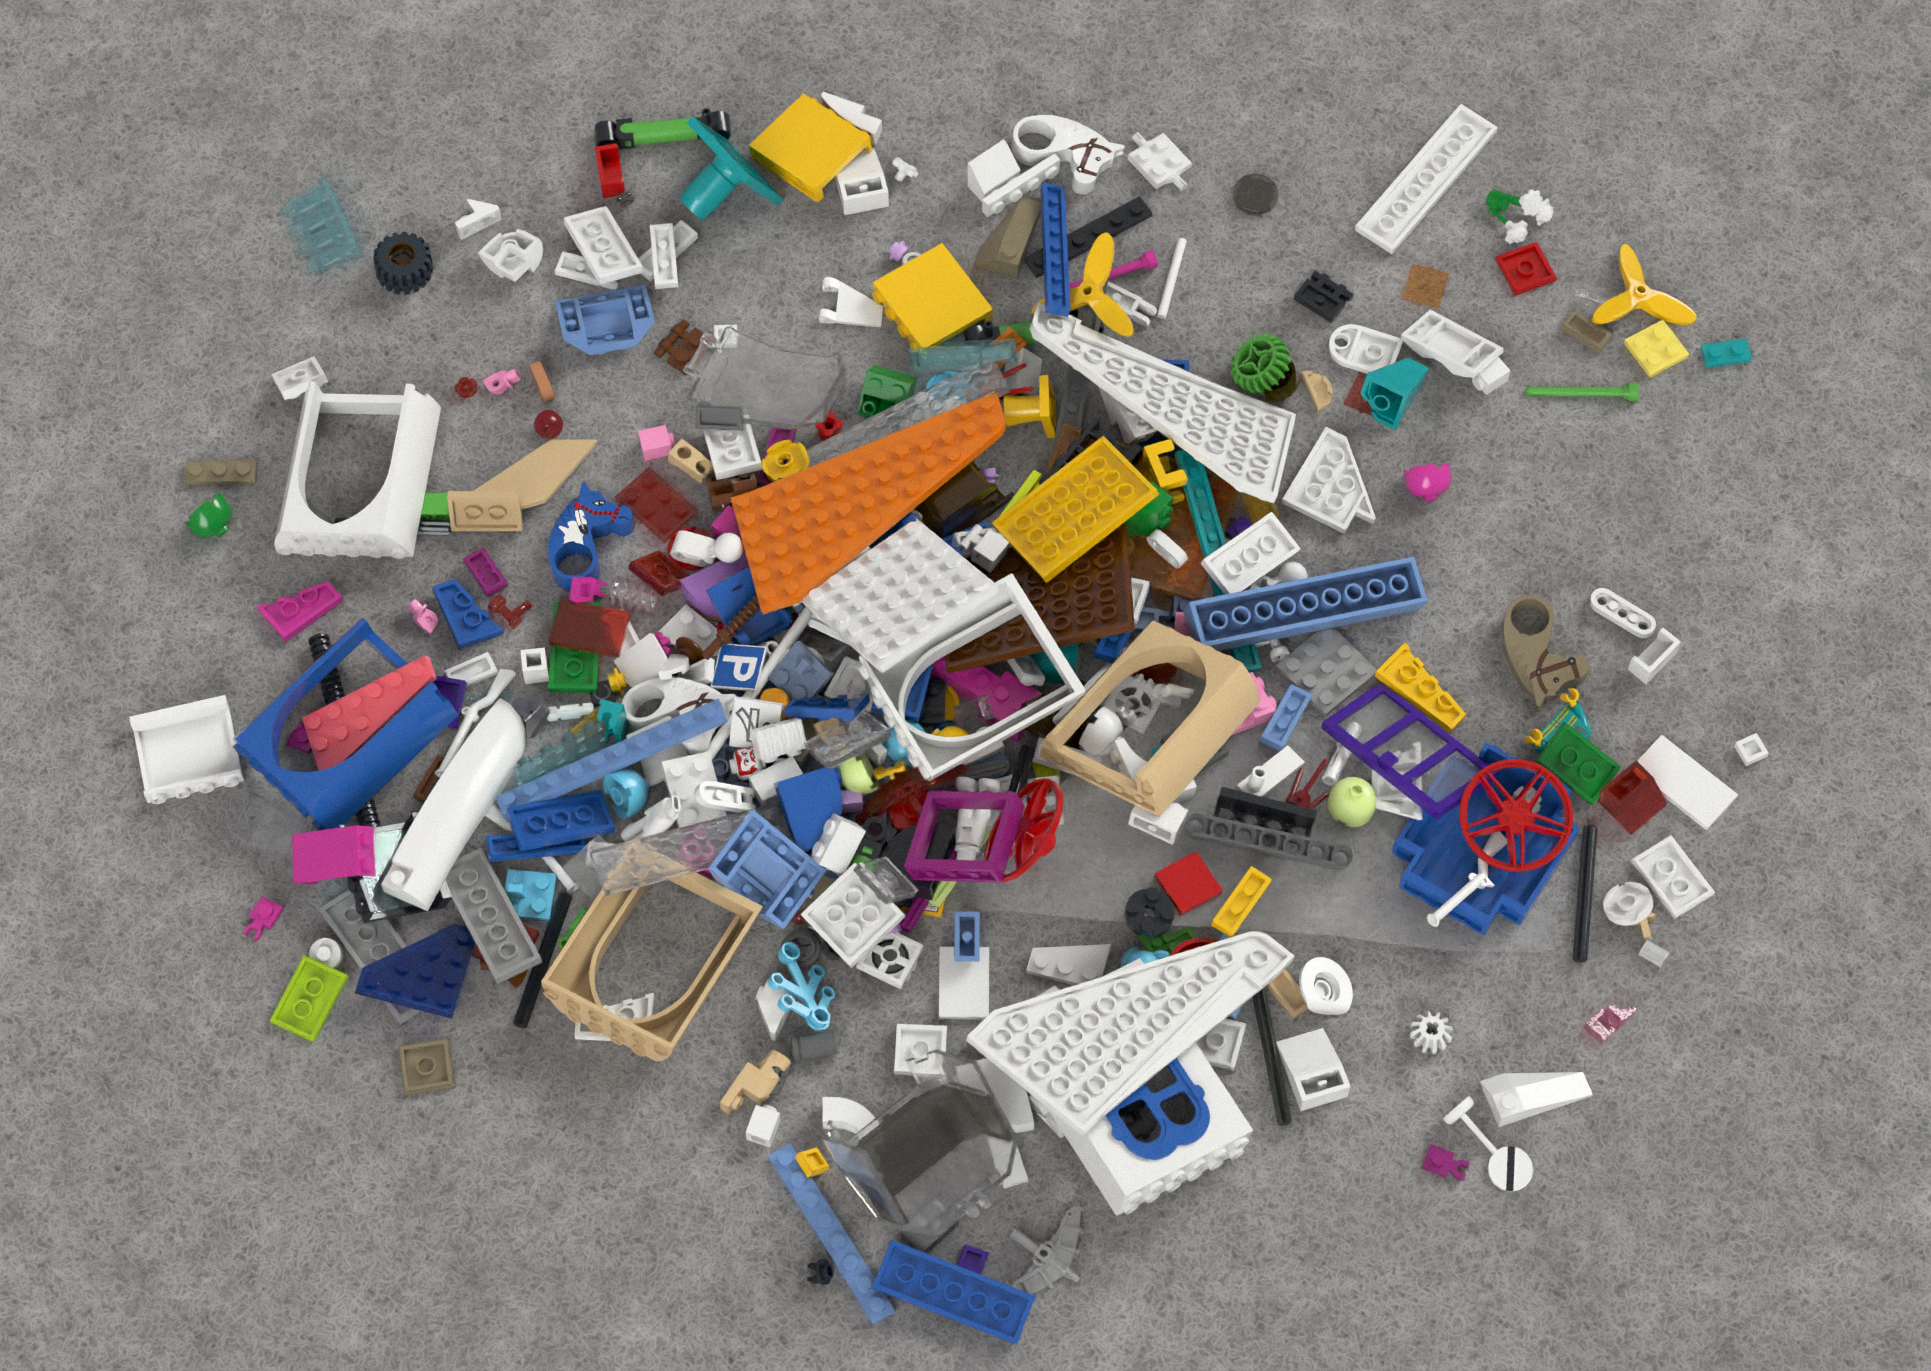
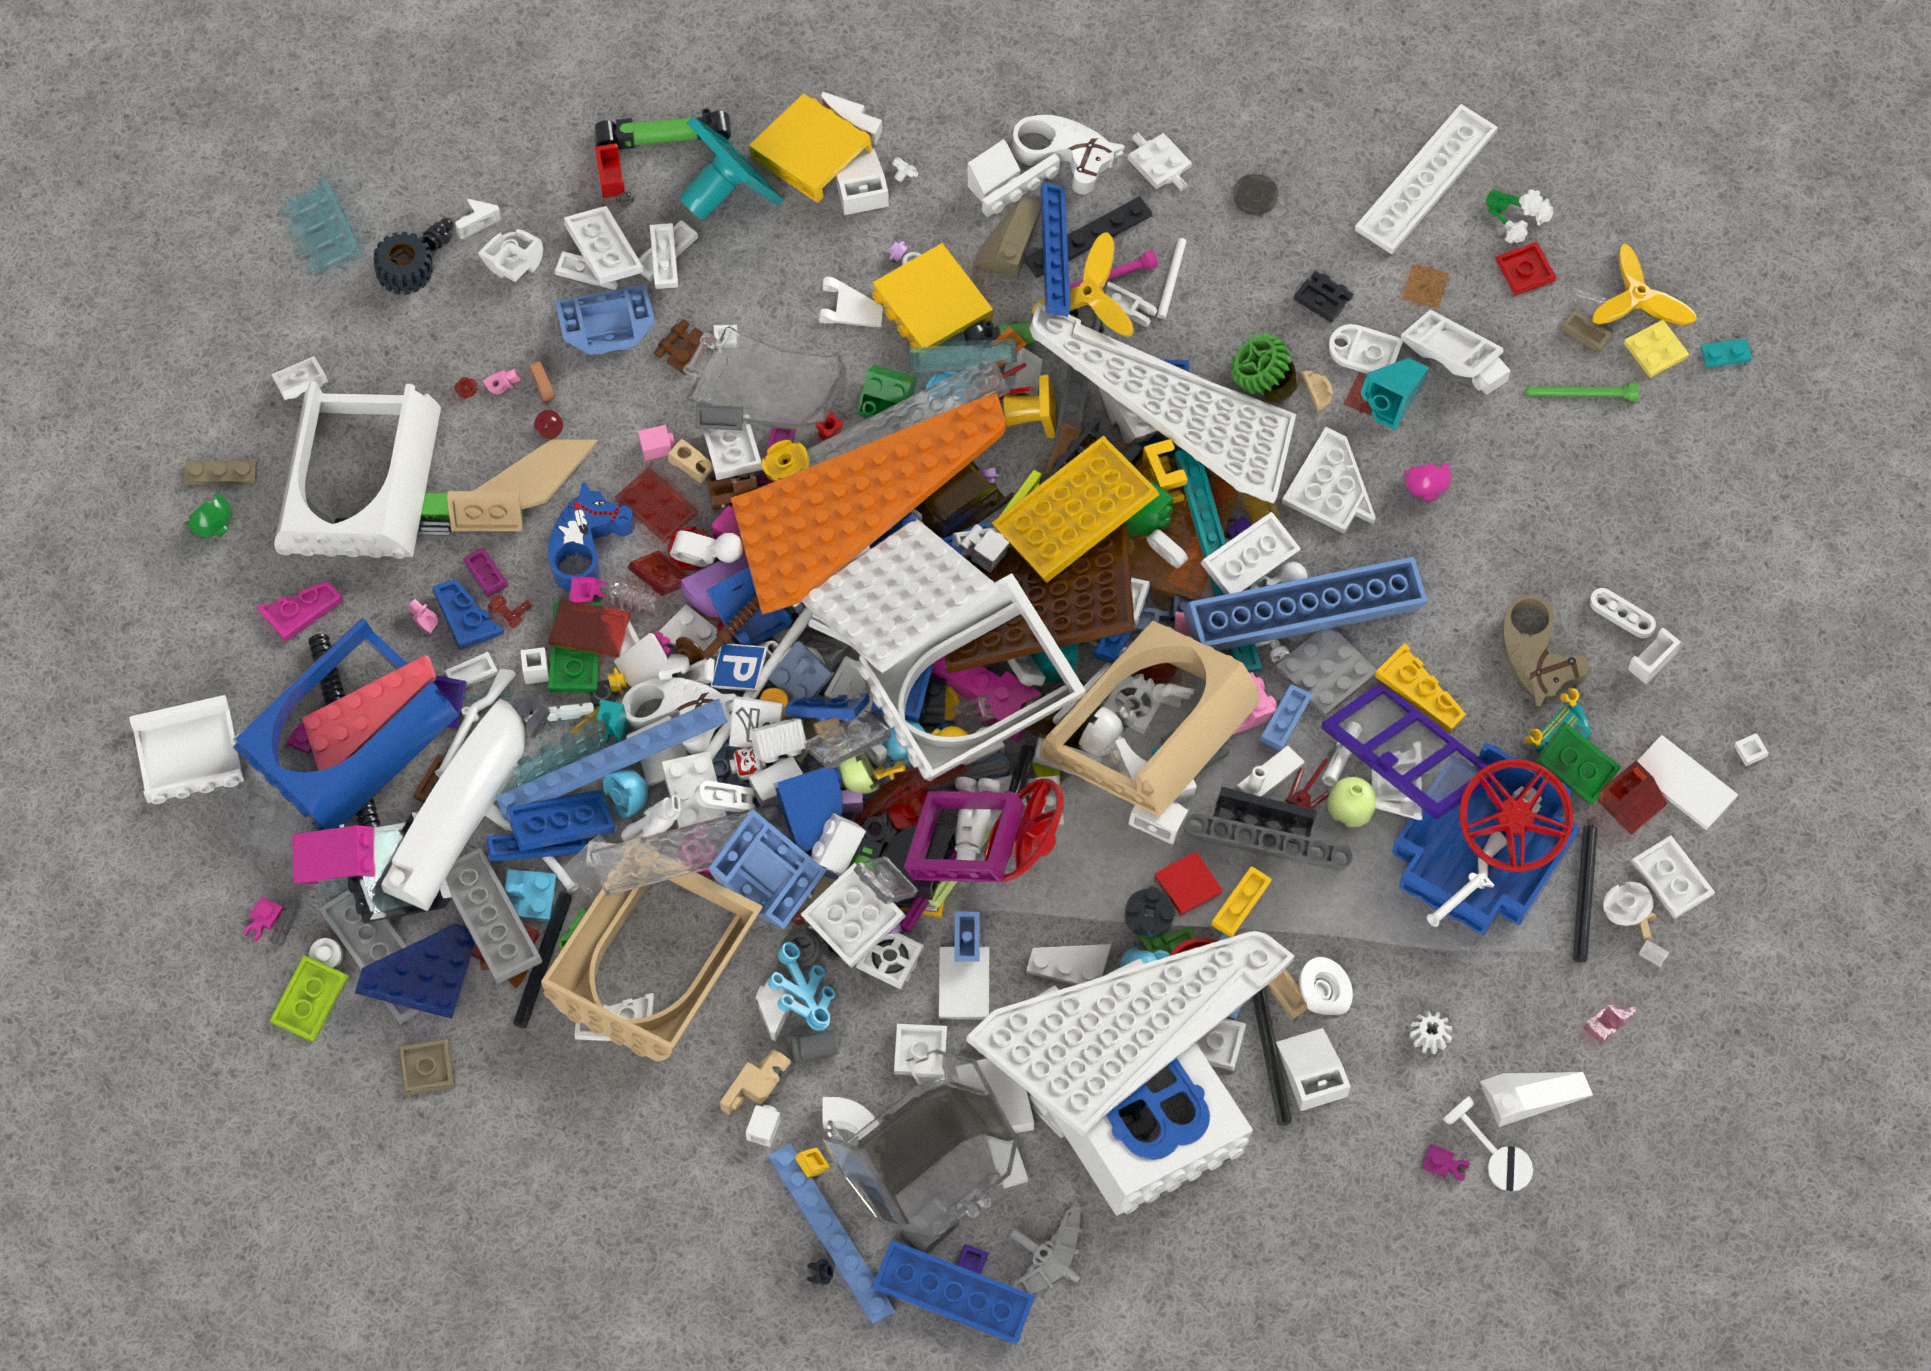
none -> flat silver axle [270,899,299,946]
none -> black piece [422,218,453,251]

